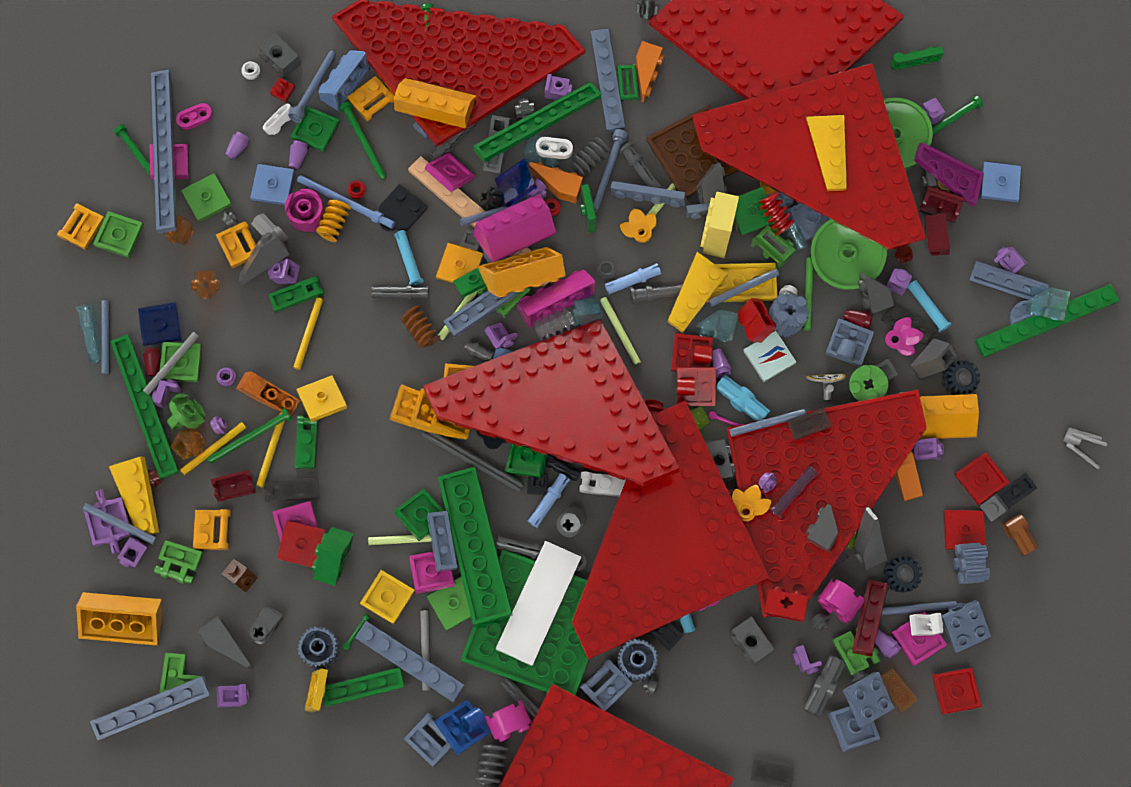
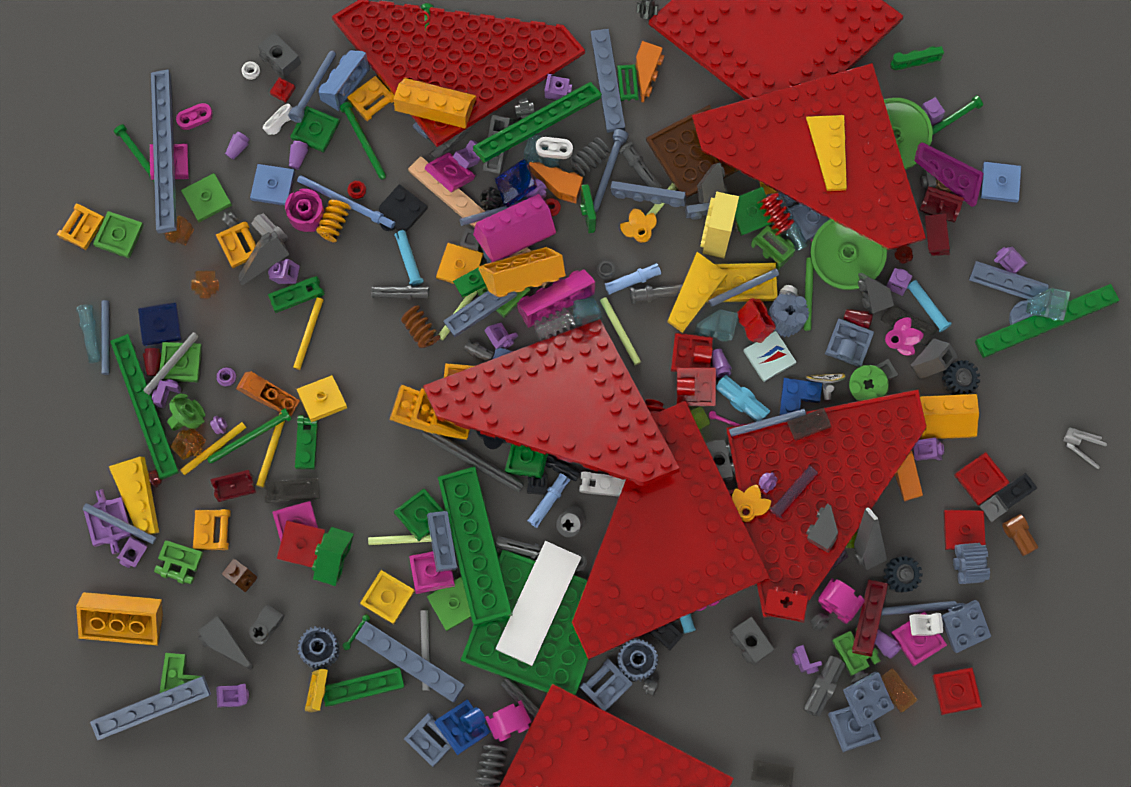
none -> medium lavender bracket [453,140,480,169]
none -> blue plate [779,378,822,415]

